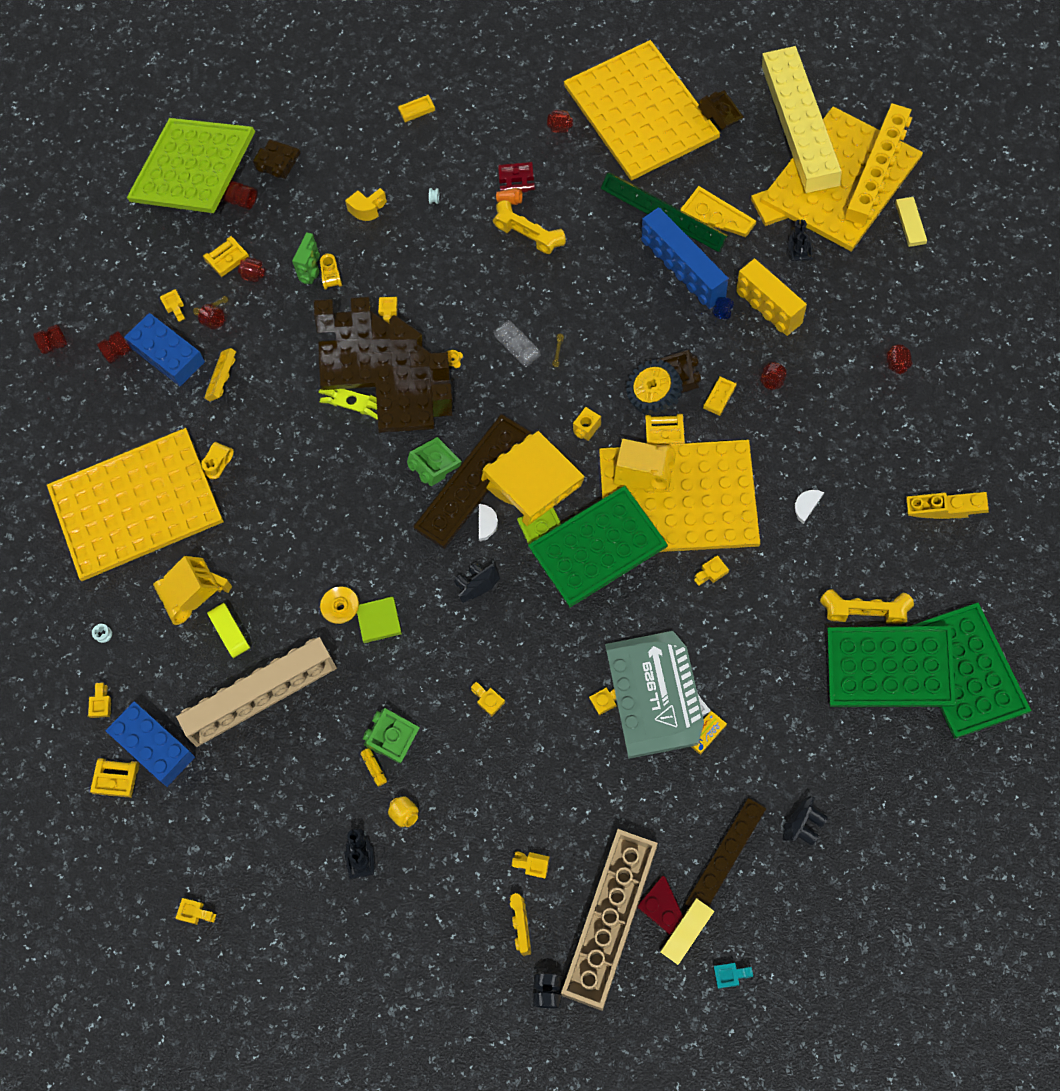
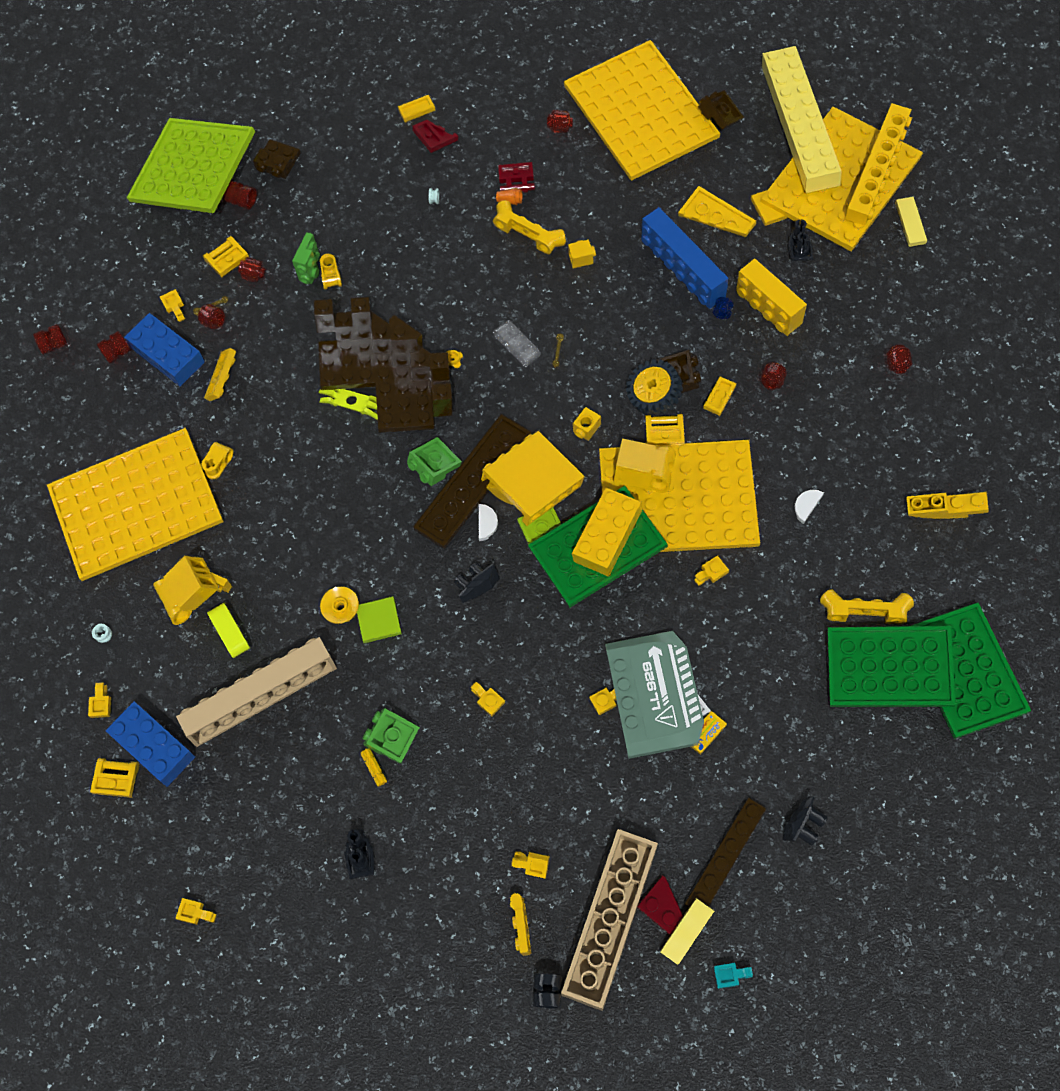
yellow brick [345,188,387,221] -> none
yellow plate [378,297,398,323] -> none
yellow head [388,796,419,827] -> none
dark green plate [601,172,728,252] -> none
none -> dark red wing [412,120,458,153]
none -> yellow brick [568,239,596,268]
none -> yellow brick [572,488,642,577]

